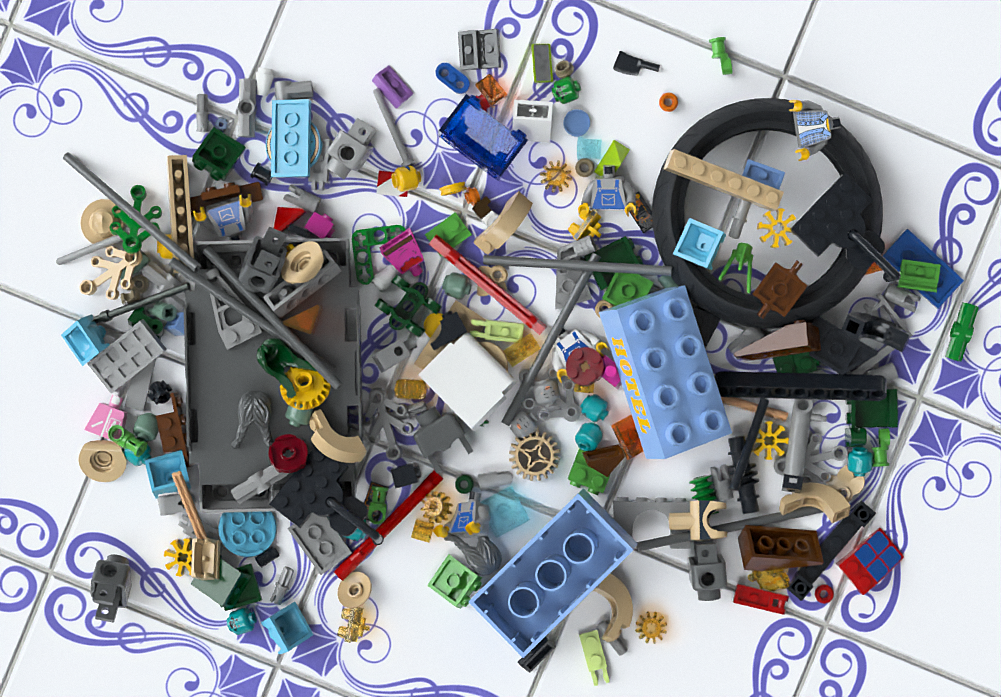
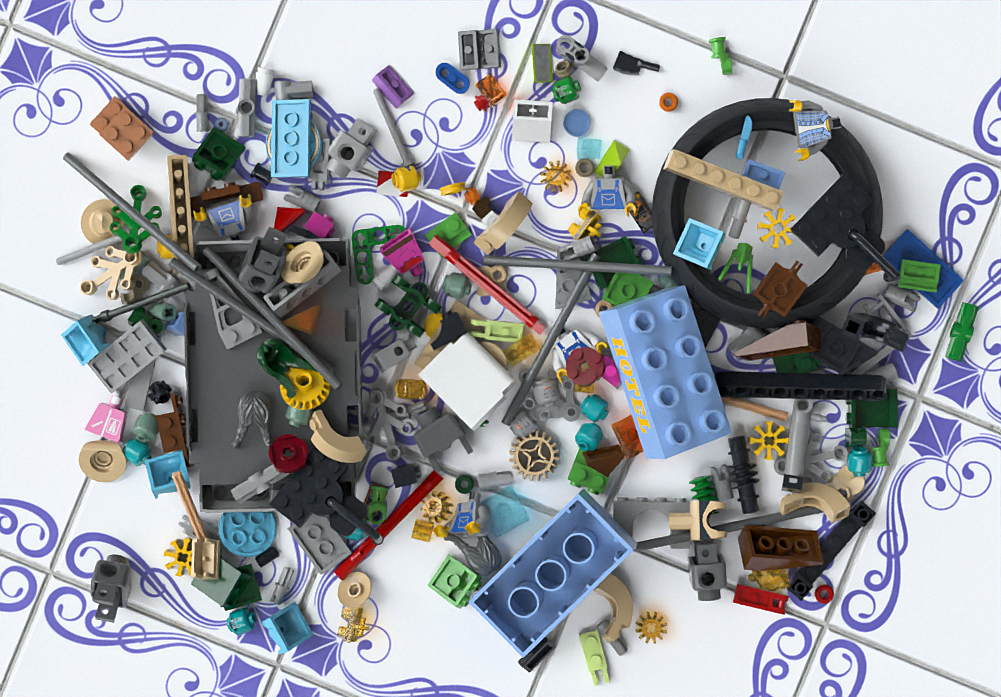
bright green connector [108,425,147,457] -> none
light grey piece [157,493,196,516] -> none
clear blue windscreen [438,94,528,181] -> none
black piece [729,398,769,491] -> none
slope [835,527,904,595] -> none
none -> nougat bracket [89,96,154,161]
none -> light grey connector [556,35,608,82]
none -> dark azure piece [736,116,752,160]

